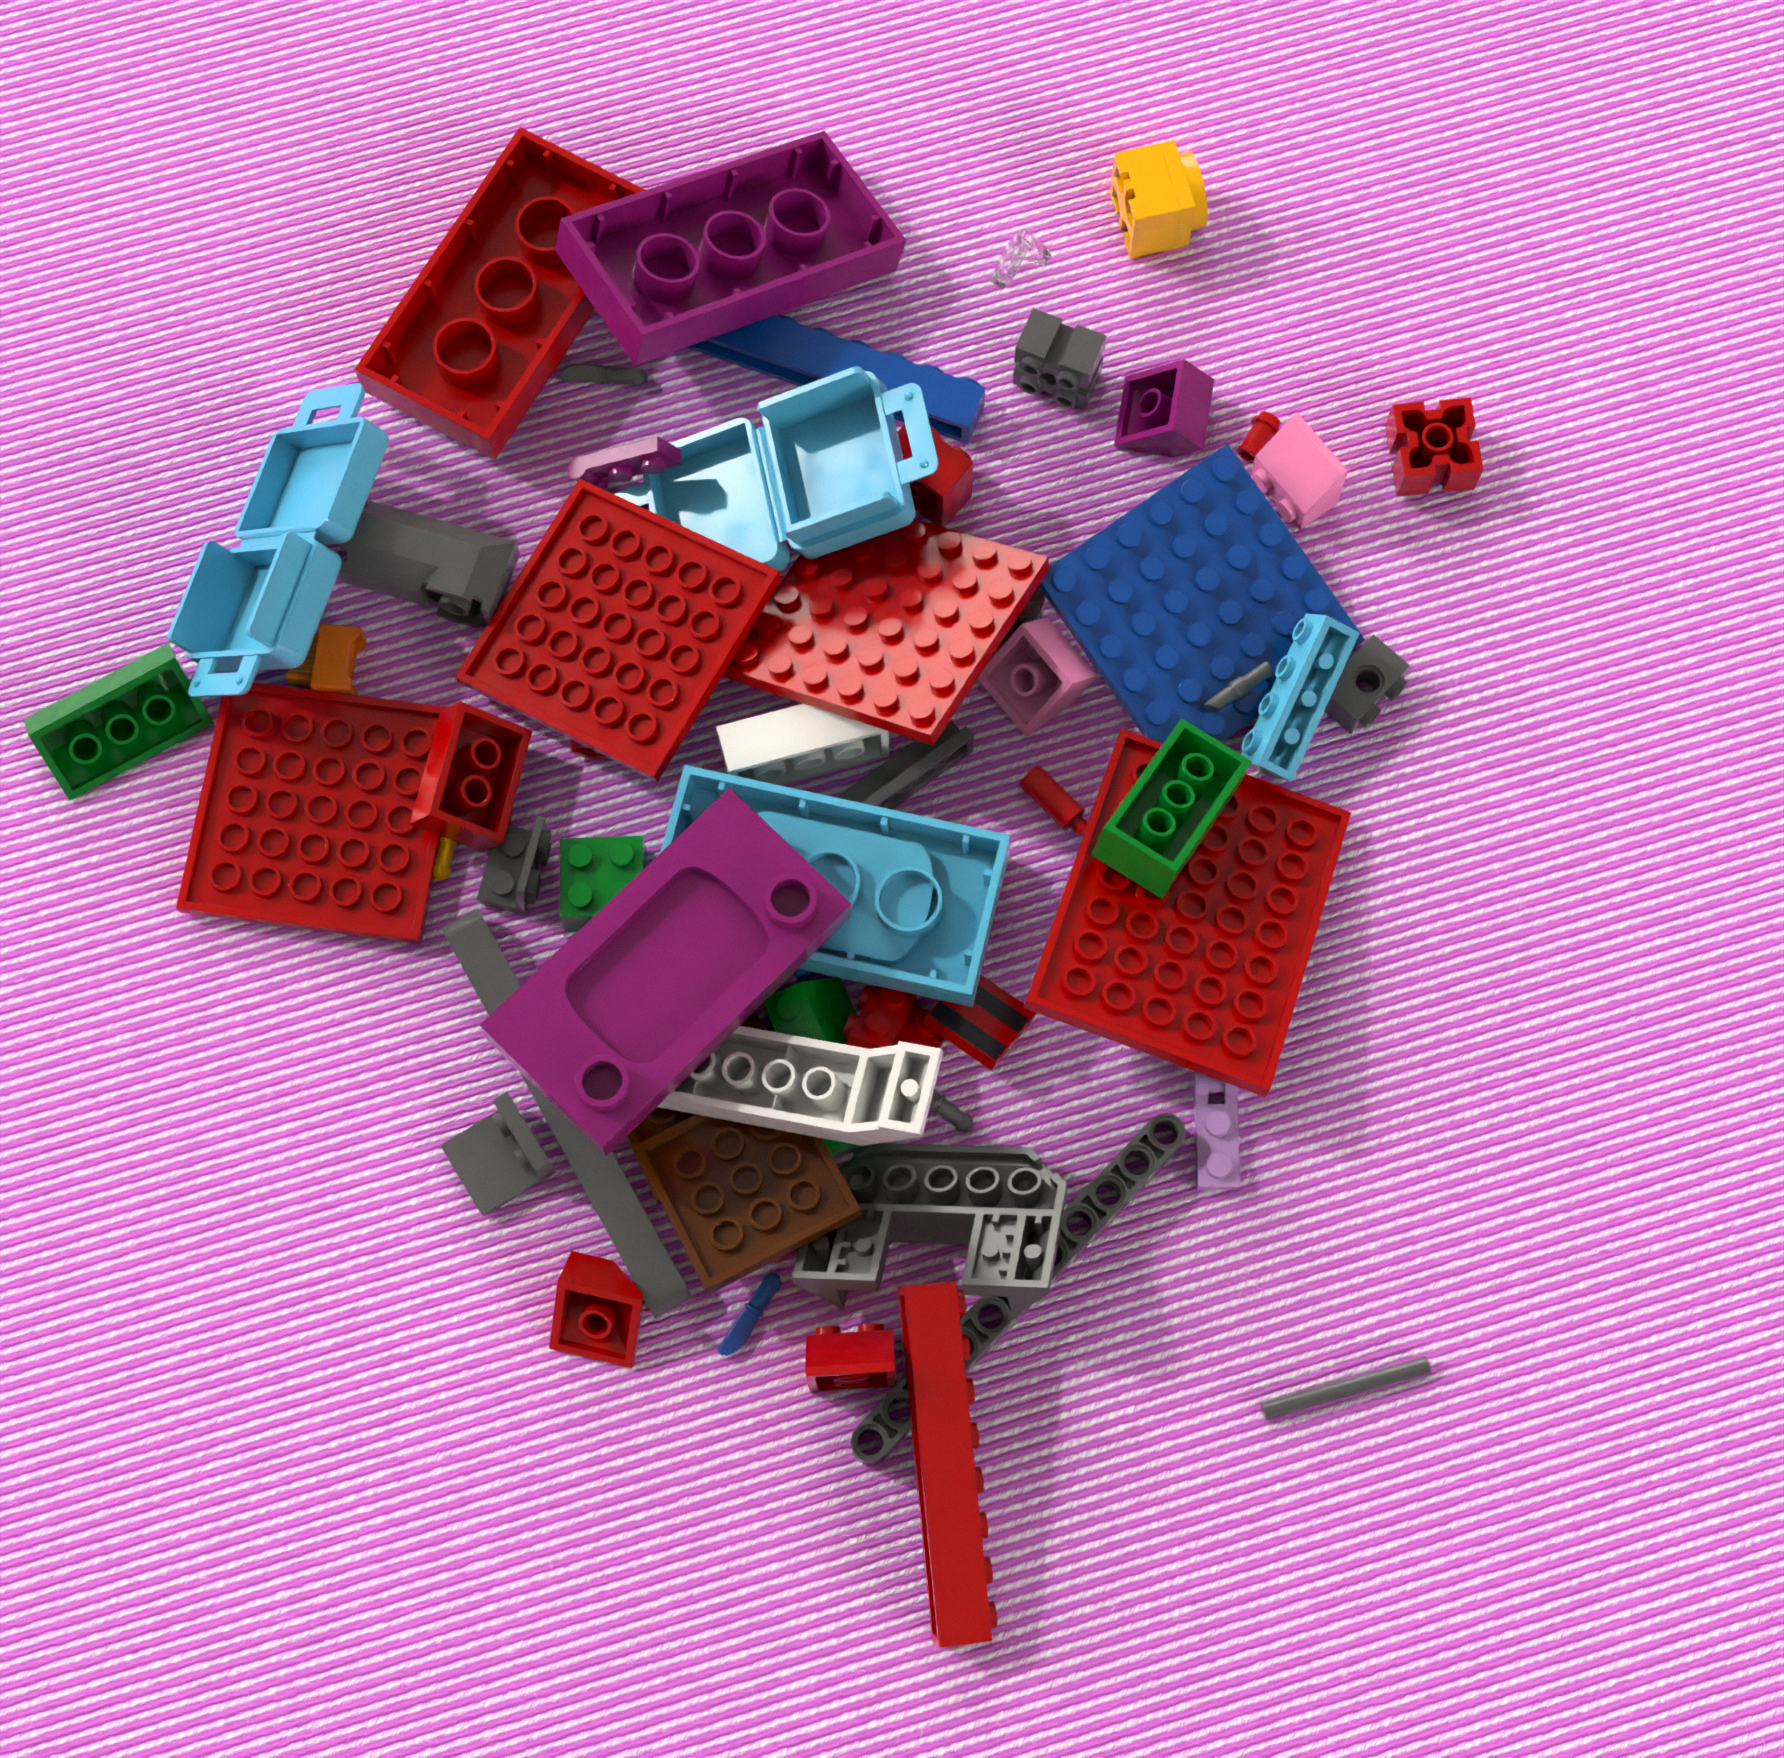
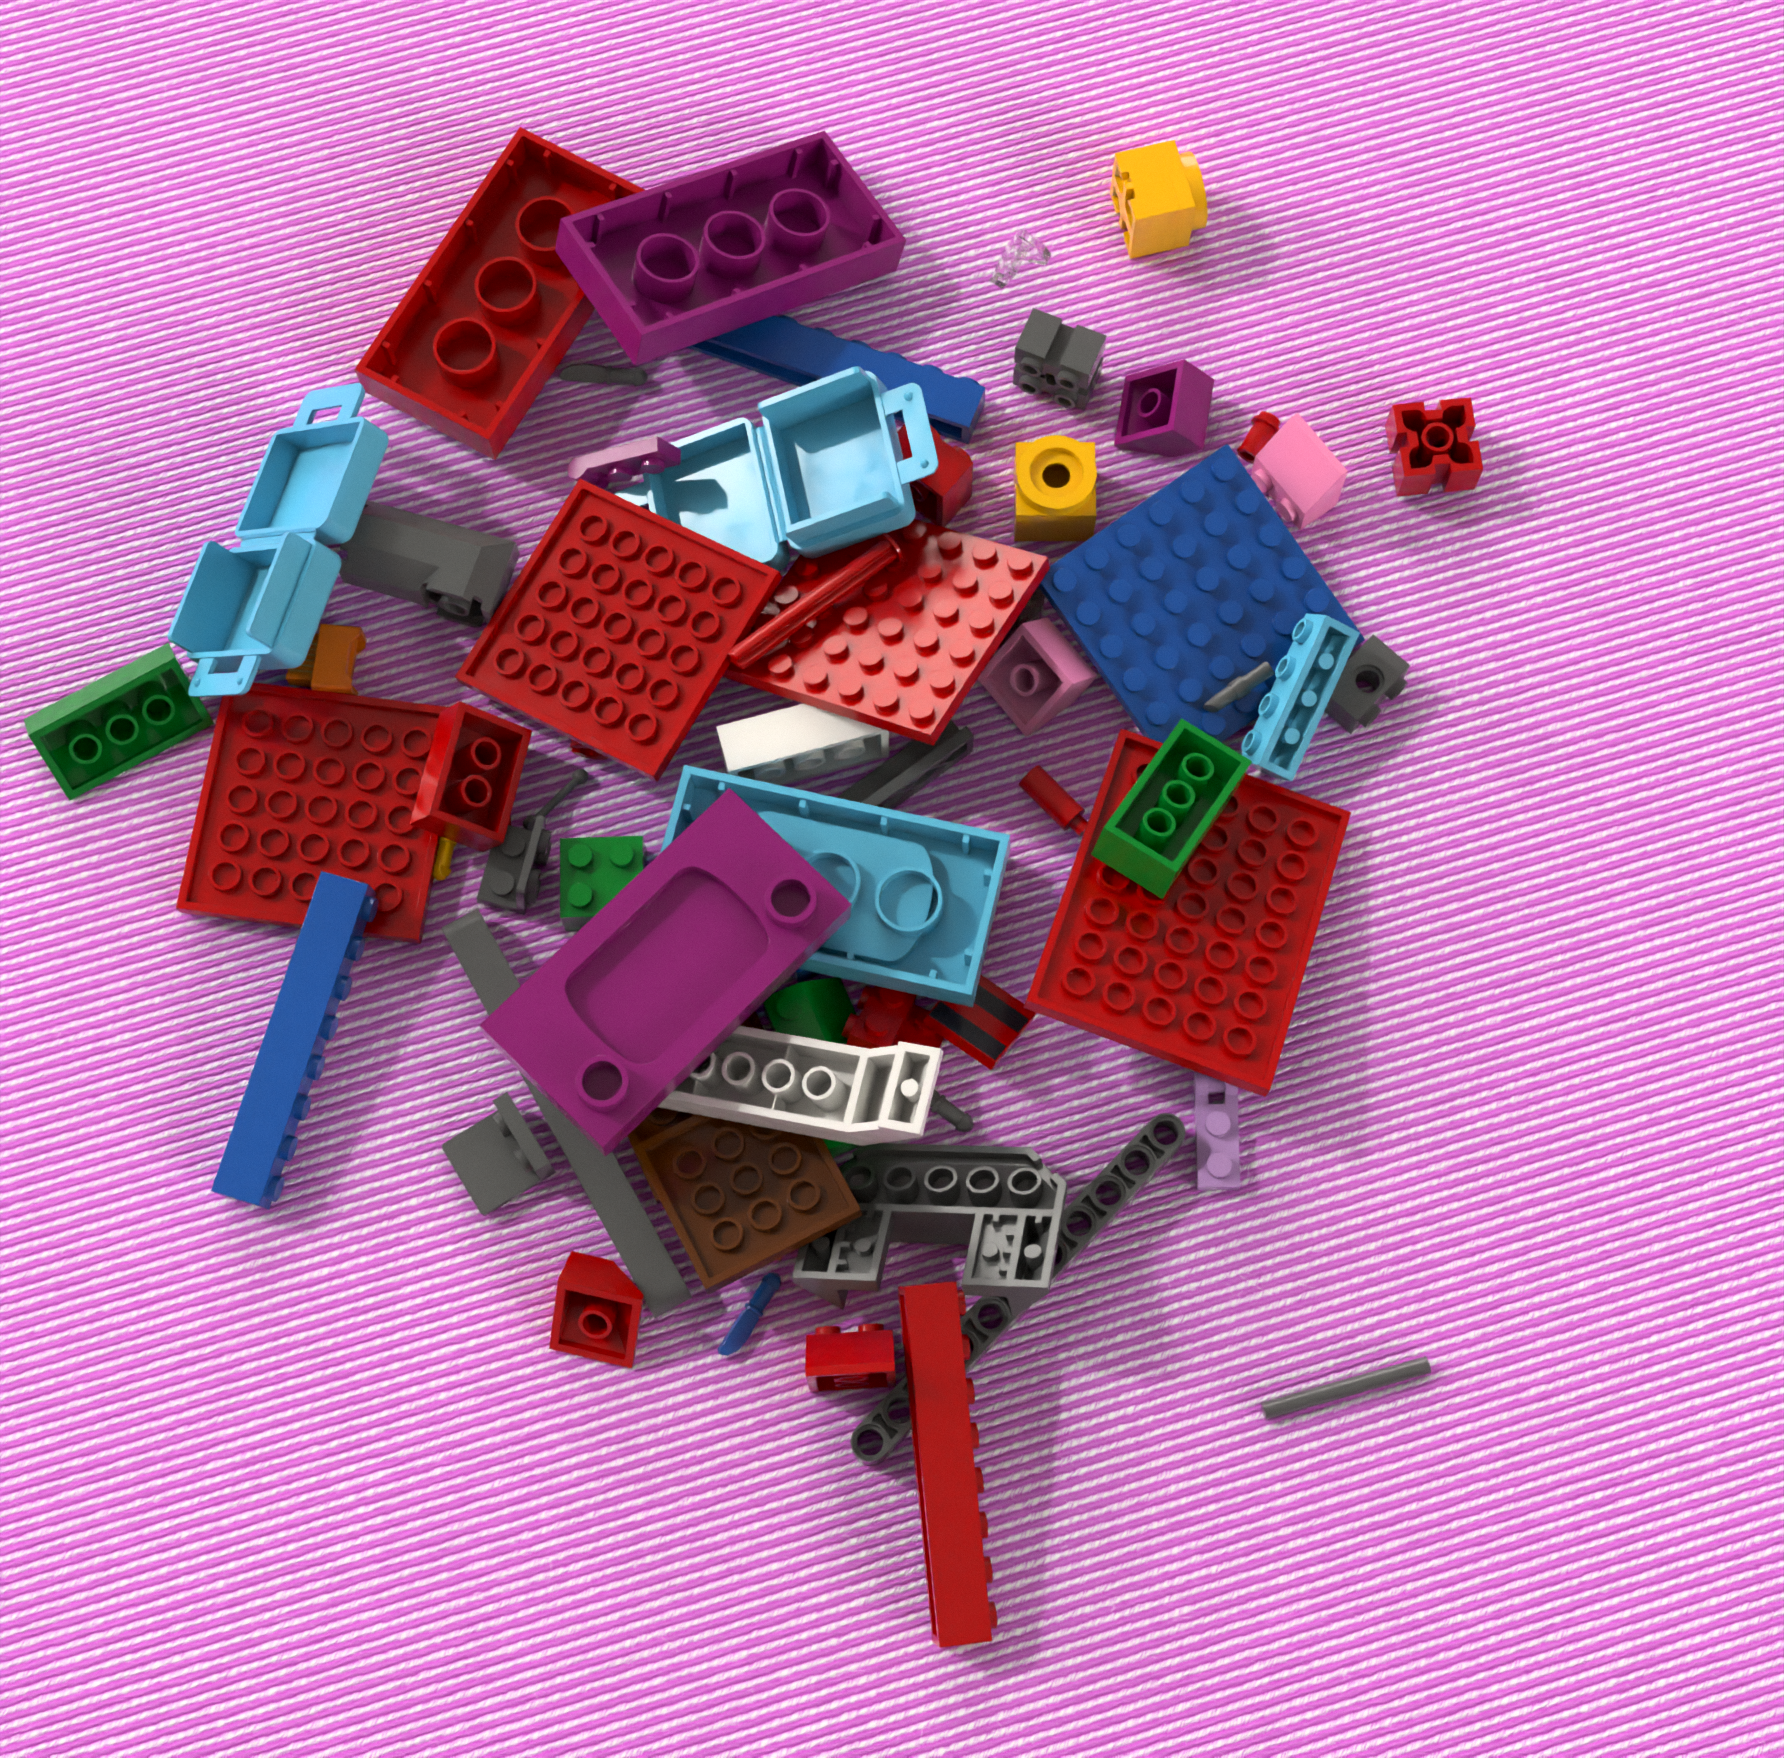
none -> blue brick [211,871,379,1210]
none -> dark grey hinge [523,769,588,831]
none -> red axle [728,533,903,669]
none -> yellow piece [1013,435,1097,541]

